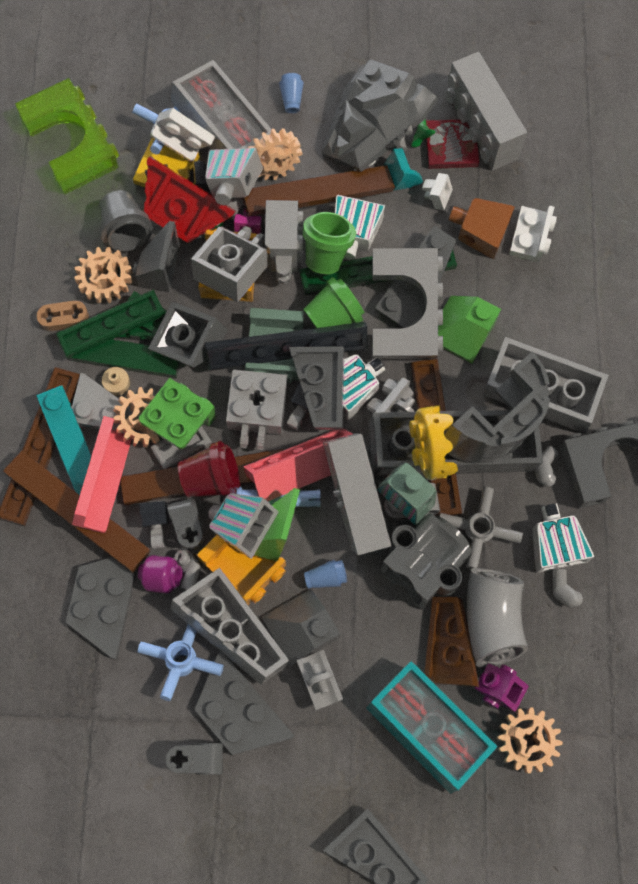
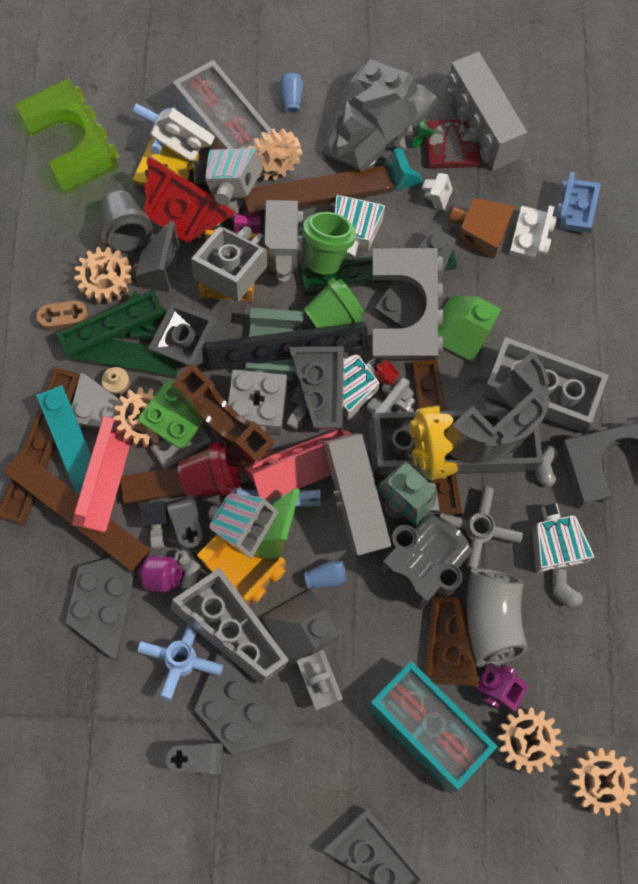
none -> reddish brown arch [171,363,275,467]
none -> red plate [375,360,400,385]
none -> medium blue bracket [556,172,601,233]
none -> light nougat gear [569,748,637,816]

